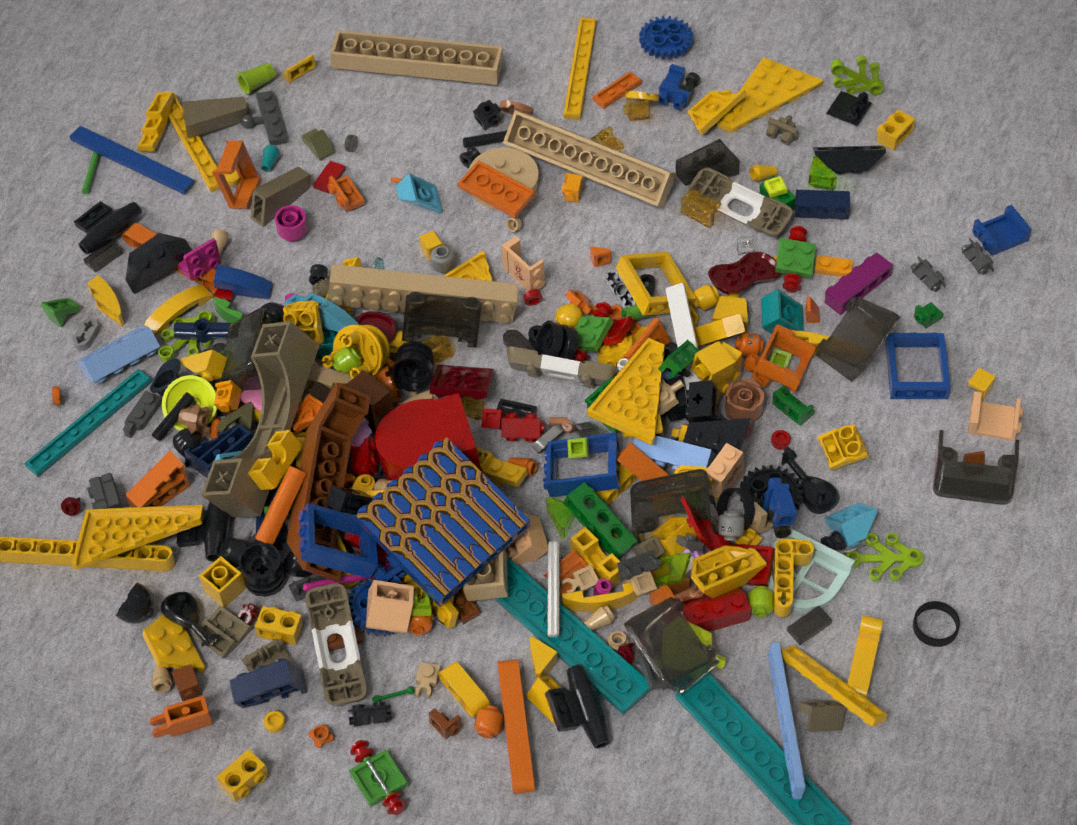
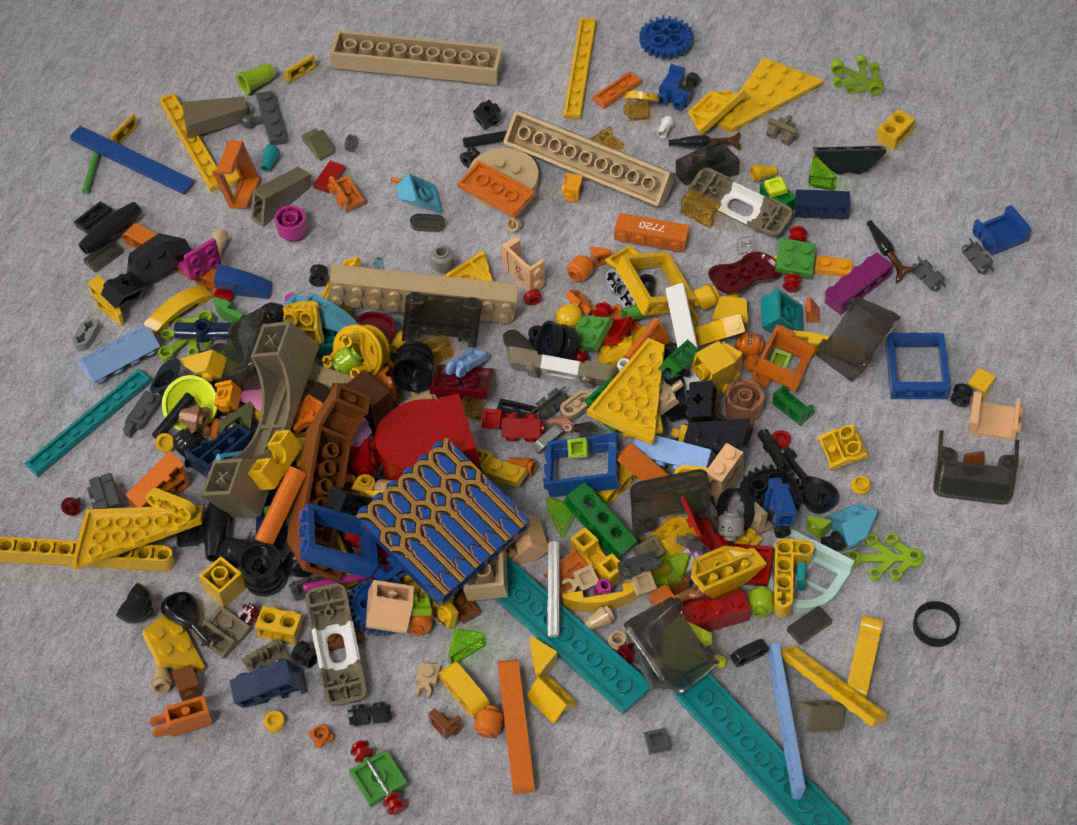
bright green slope [41,298,81,327] -> none
orange tile [52,386,61,405] -> none
yellow slope [137,92,174,151] -> none
yellow brick [216,749,268,802] -> none
dark tan plate [309,278,330,297] -> none
green hinge [372,686,415,703] -> none
yellow piece [419,231,445,260] -> none
nougat tile [499,100,534,115] -> none
black plate [544,665,610,749] -> none
black hinge [826,91,872,126] -> none
green bracket [913,302,943,329] -> none
none -> black brick [101,271,146,309]
none -> yellow slope [108,113,138,144]
none -> yellow beam [145,488,197,520]
none -> yellow tile [155,433,174,453]
none -> black wheel [291,640,318,669]
none -> clear smoke tile [410,213,446,232]
none -> light blue hinge [446,348,489,378]
none -> clear neon green slope [448,628,486,664]
none -> dark grey hinge [531,386,569,419]
none -> tan plate [560,390,592,420]
none -> orange head [567,255,594,282]
none -> yellow tile [605,245,641,269]
none -> orange brick [614,212,690,253]
none -> dark grey plate [644,728,670,755]
none -> white pin [656,116,674,138]
none -> black piece [668,132,741,150]
none -> black beam [730,639,769,667]
none -> pearl dark grey pin [757,429,791,474]
none -> teal tile [797,562,807,591]
none -> lime slope [806,515,832,540]
none -> yellow plate [851,476,871,495]
none -> piece [866,220,915,283]
none -> black wheel [950,383,973,407]

